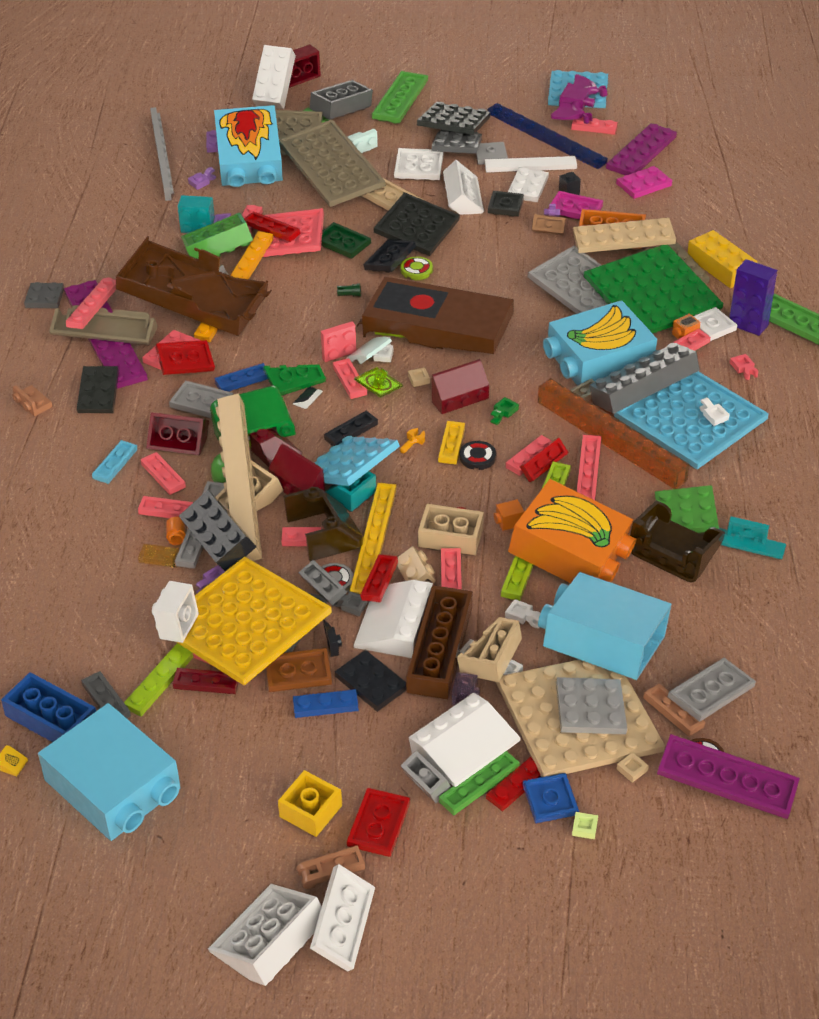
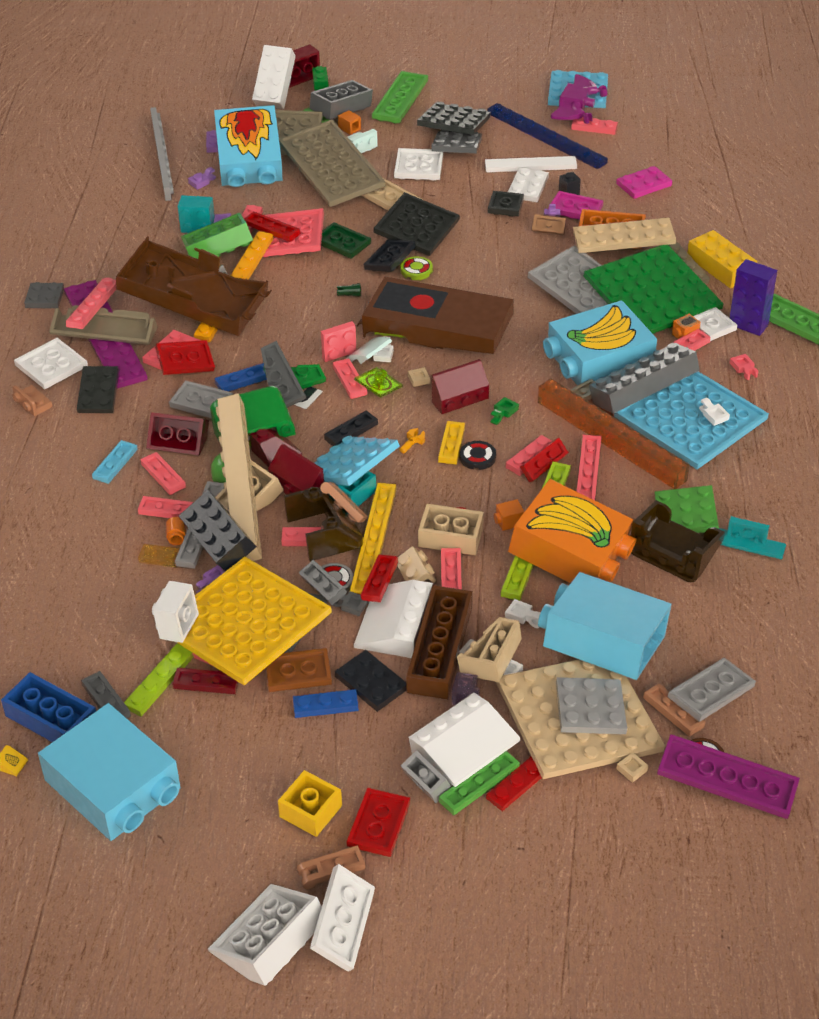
black plate [323,619,342,657] -> none
white slope [443,160,484,215] -> none
light grey plate [476,142,508,165] -> none
blue plate [522,773,579,824] -> none
yellowish green plate [572,812,598,839] -> none
magenta plate [606,123,677,175] -> none
none -> white plate [14,338,88,389]
none -> dark grey wing [261,341,306,408]
none -> green brick [312,66,329,91]
none -> nougat plate [320,482,368,523]
none -> orange brick [338,110,361,135]

